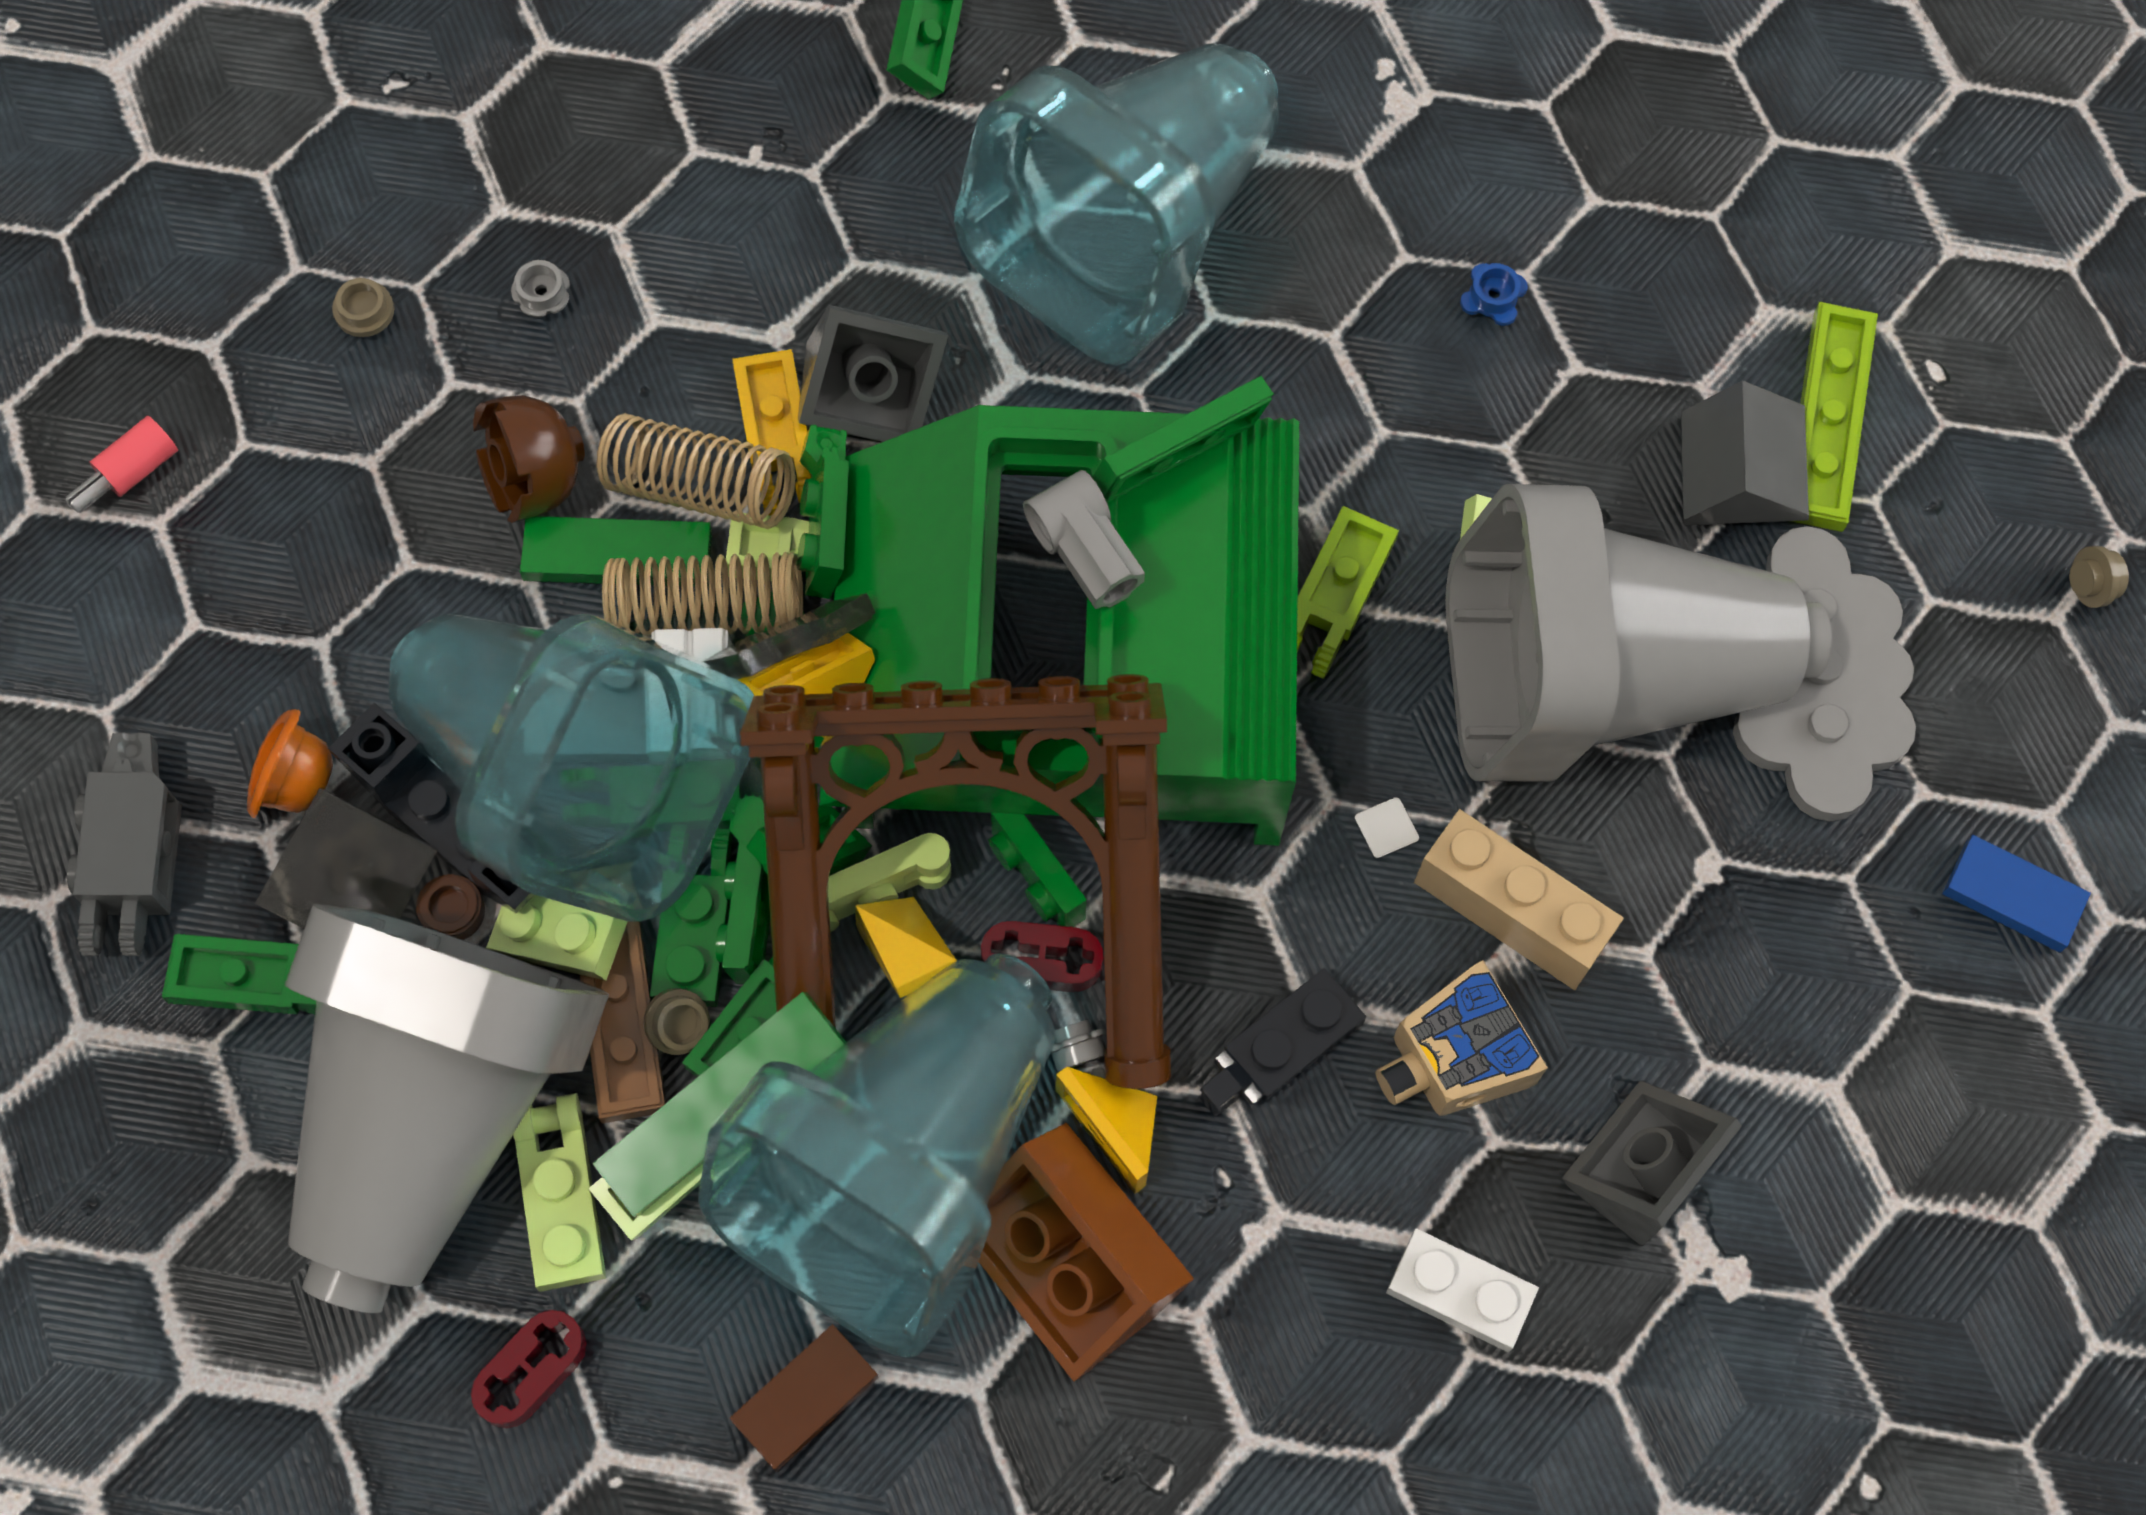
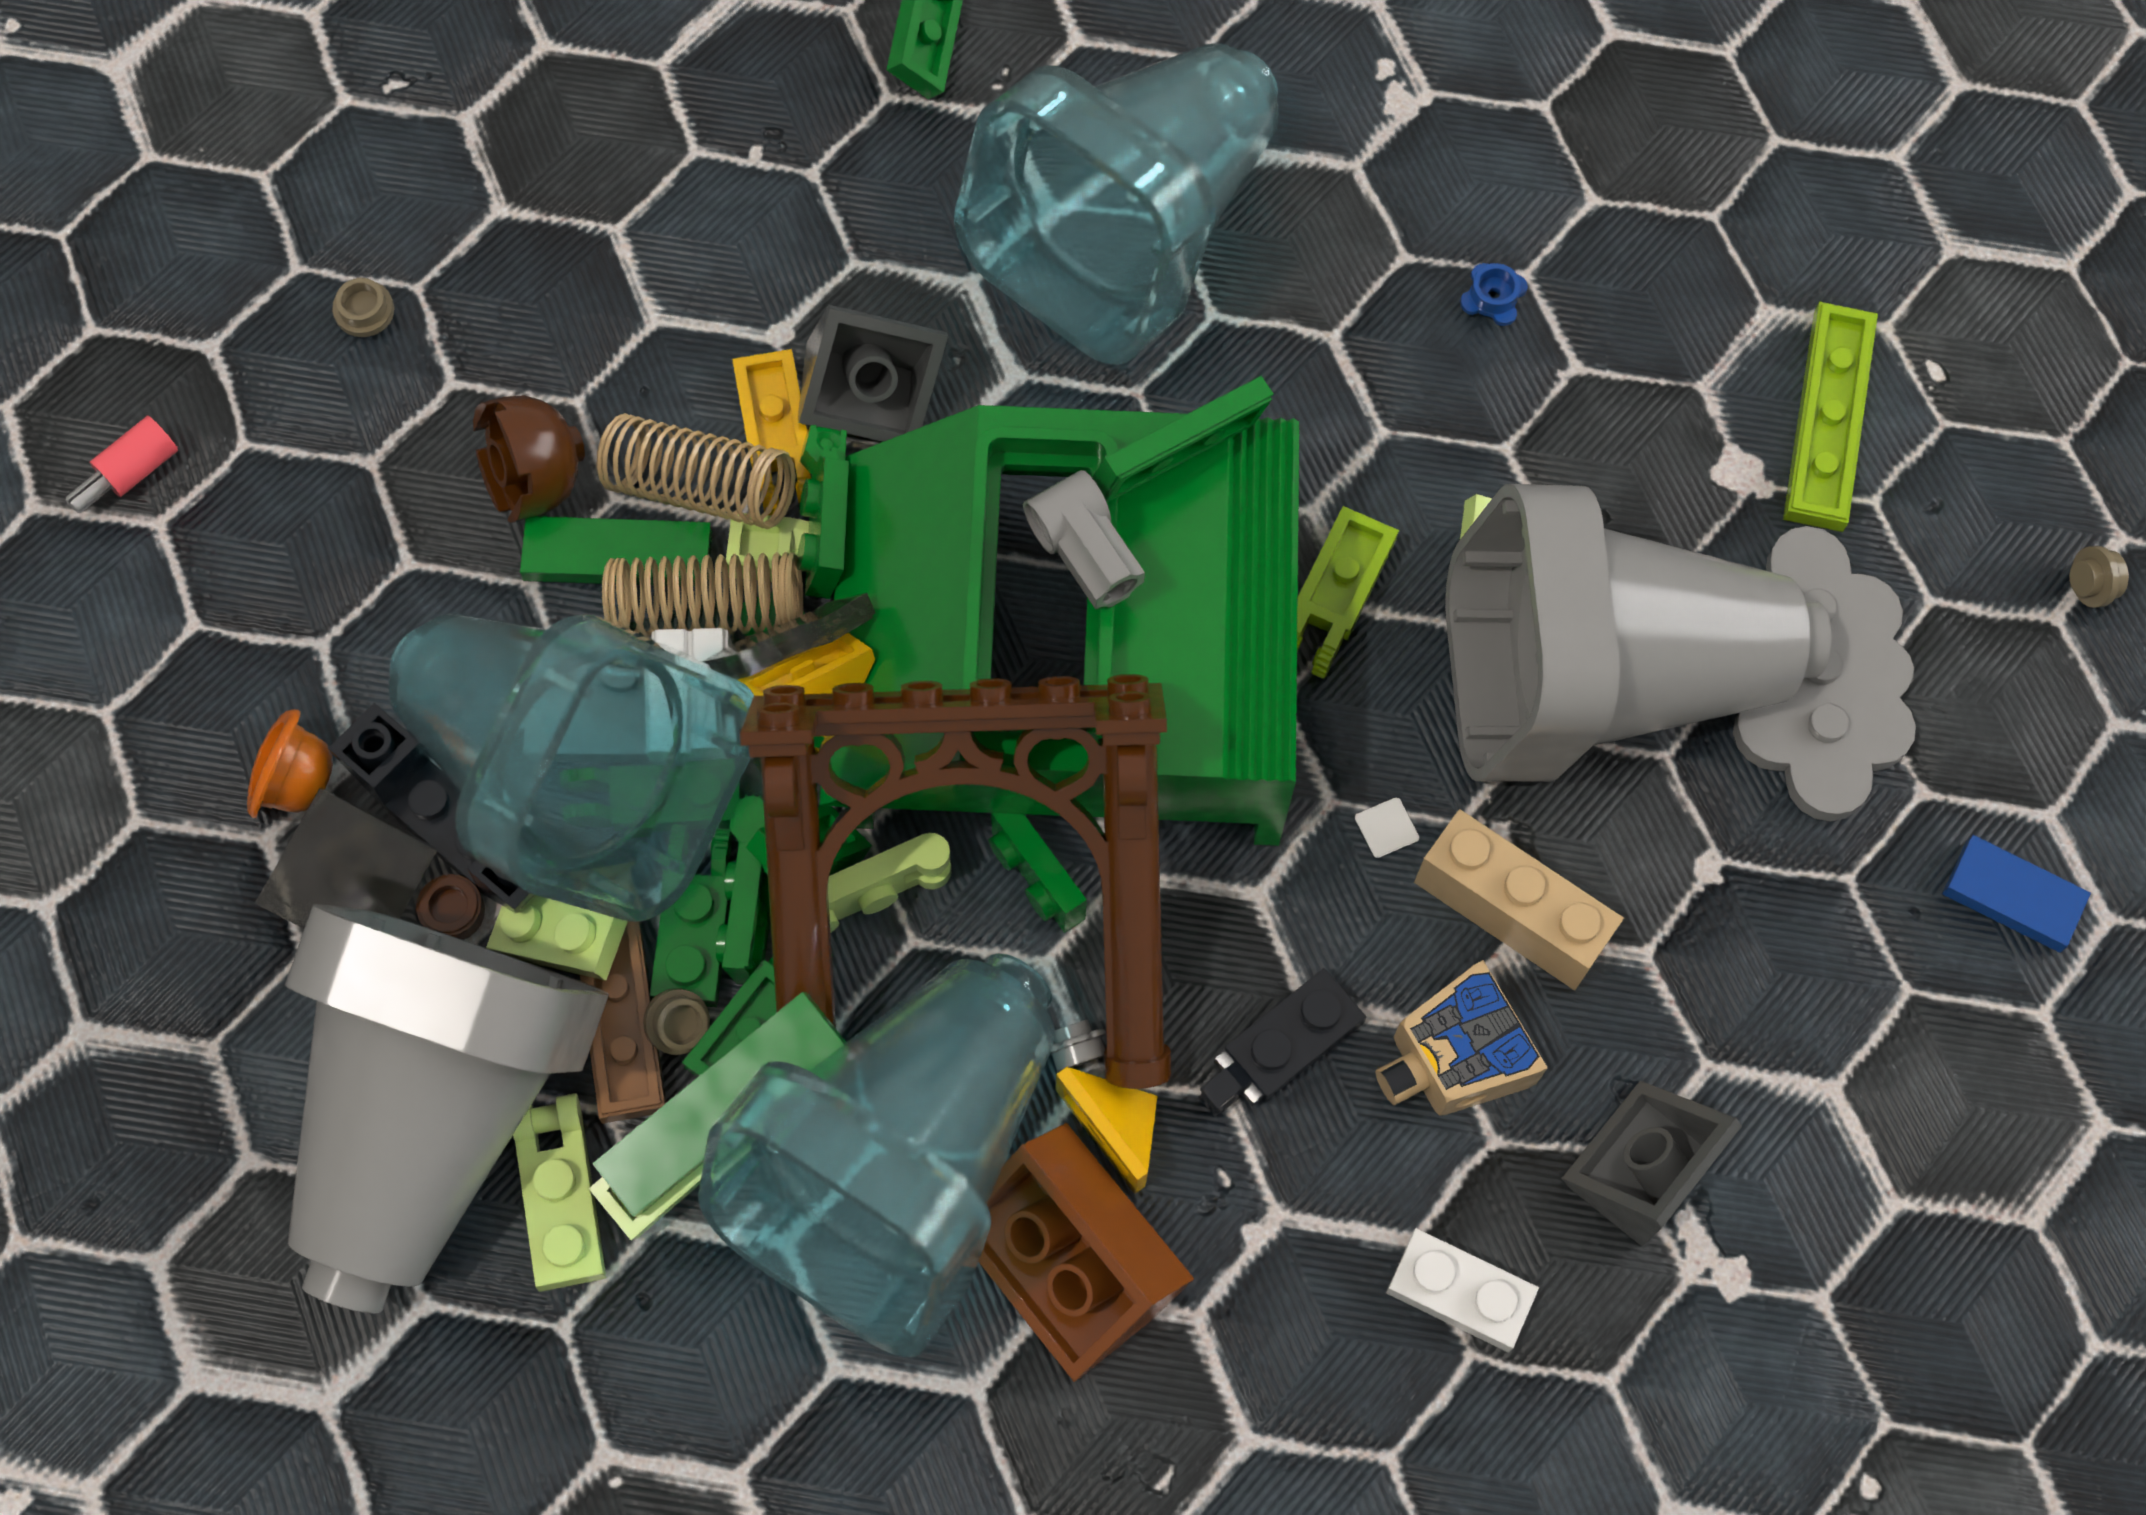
dark grey hinge [67,732,182,956] -> none
green hinge [162,934,316,1015] -> none
dark red beam [471,1310,587,1429] -> none
light grey plate [511,260,570,318] -> none
reddish brown tile [729,1324,879,1472] -> none
yellow slope [855,897,960,998] -> none
dark red beam [981,921,1104,992] -> none
dark grey slope [1681,380,1809,526] -> none

